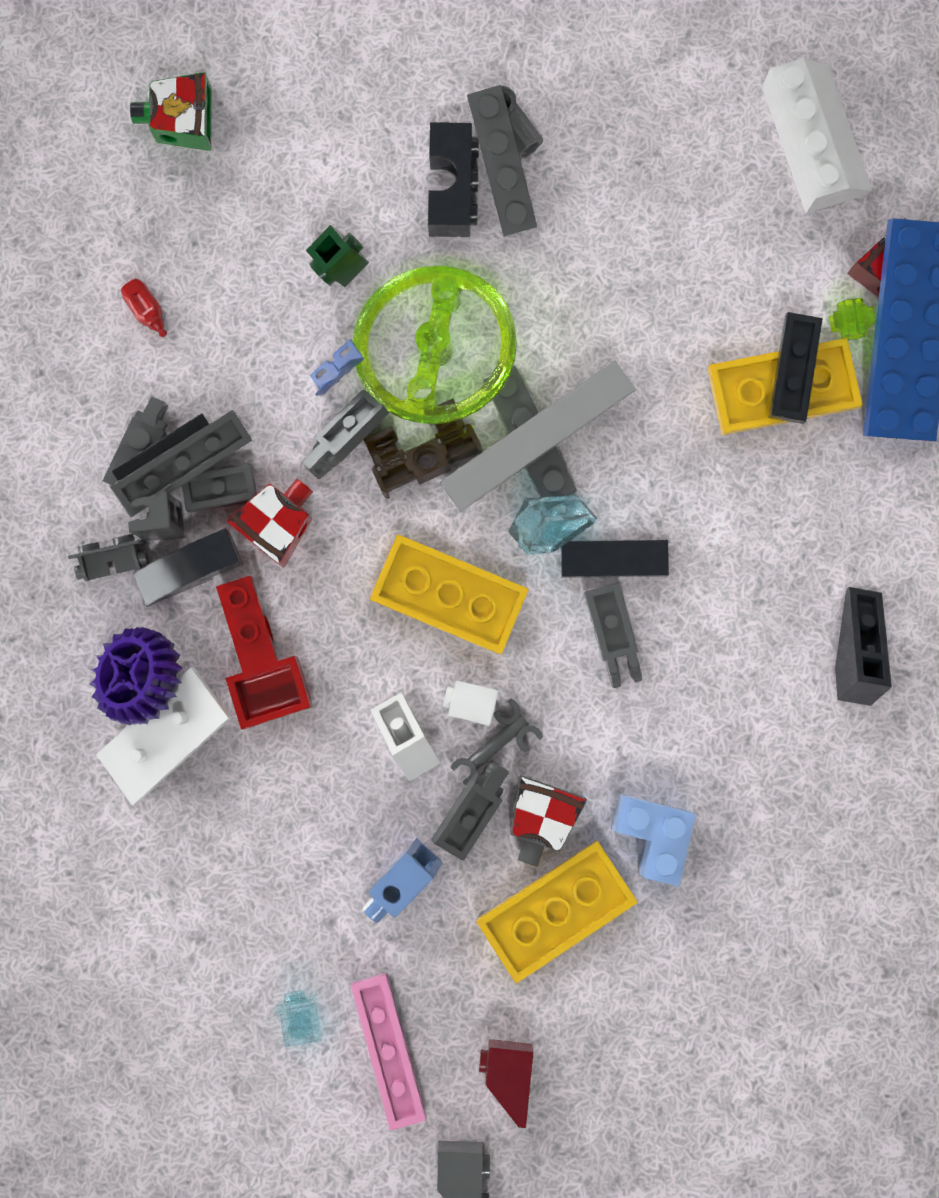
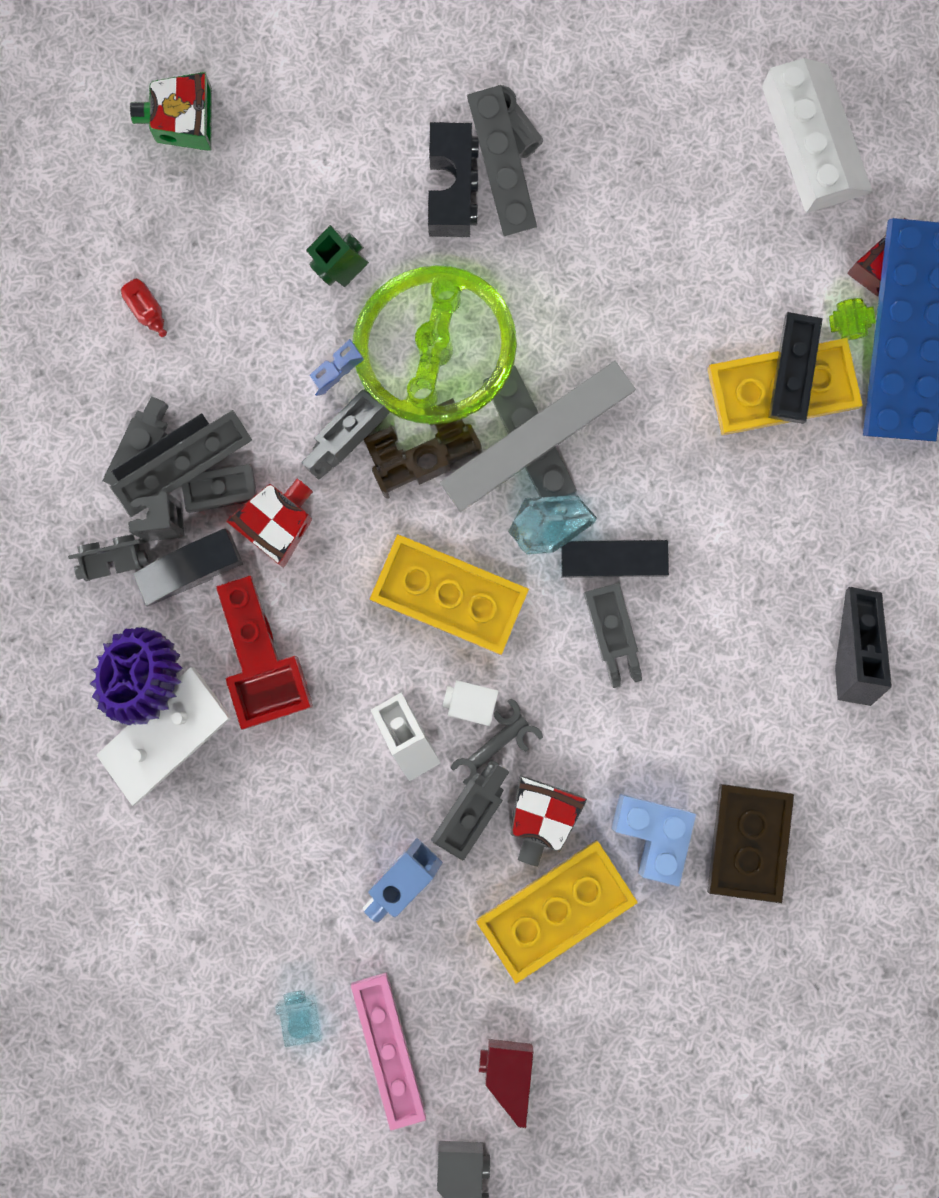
none -> dark brown plate [707,784,794,904]

